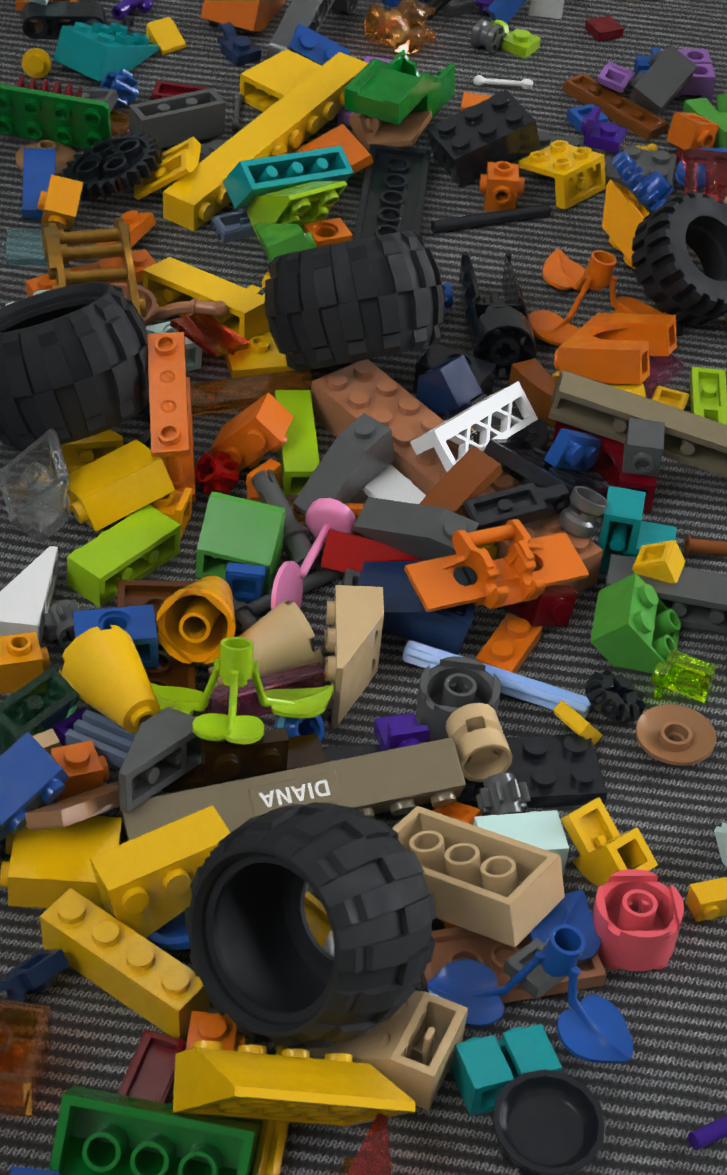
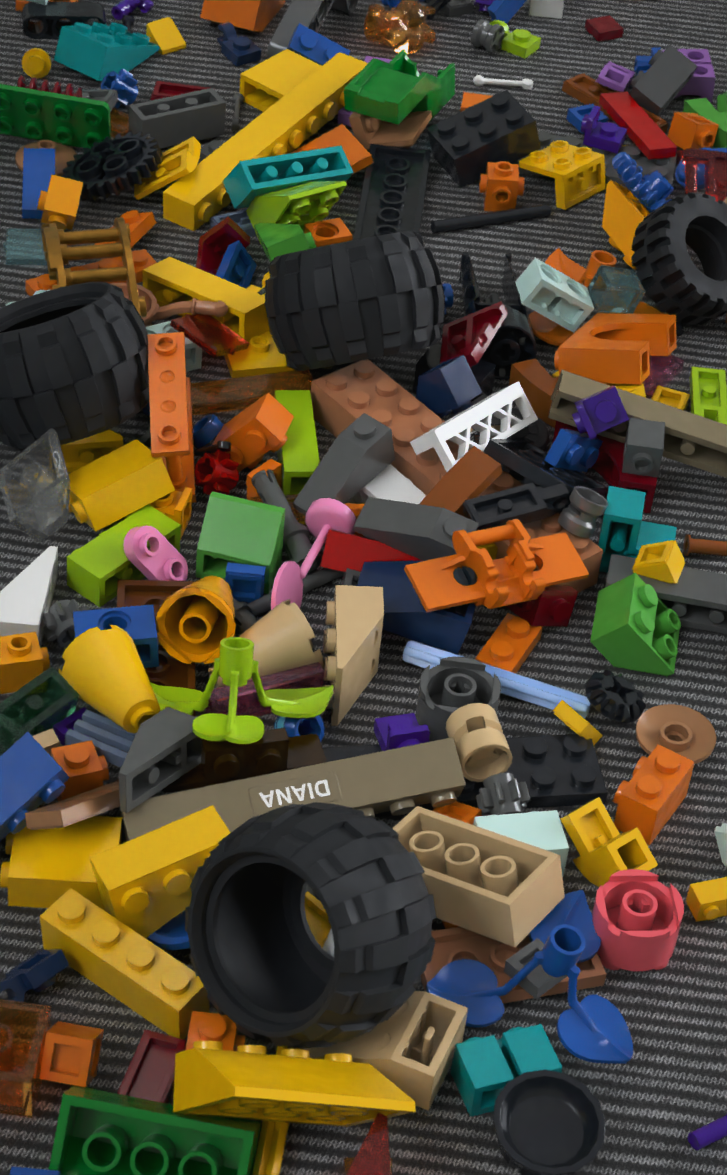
clear neon green bracket [651,649,717,703] -> none
none -> orange brick [39,1021,104,1088]
none -> bright pink plate [123,526,188,581]
none -> blue tile [193,414,223,448]
none -> black hinge [194,441,231,457]
none -> dark red bracket [196,216,251,275]
none -> blue plate [215,240,257,288]
none -> dark red wing [440,301,508,368]
none -> light aqua brick [515,258,594,333]
none -> dark purple bracket [572,385,630,440]
none -> clear light blue brick [587,265,646,314]
none -> red tile [599,91,677,160]
none -> orange brick [613,744,695,846]

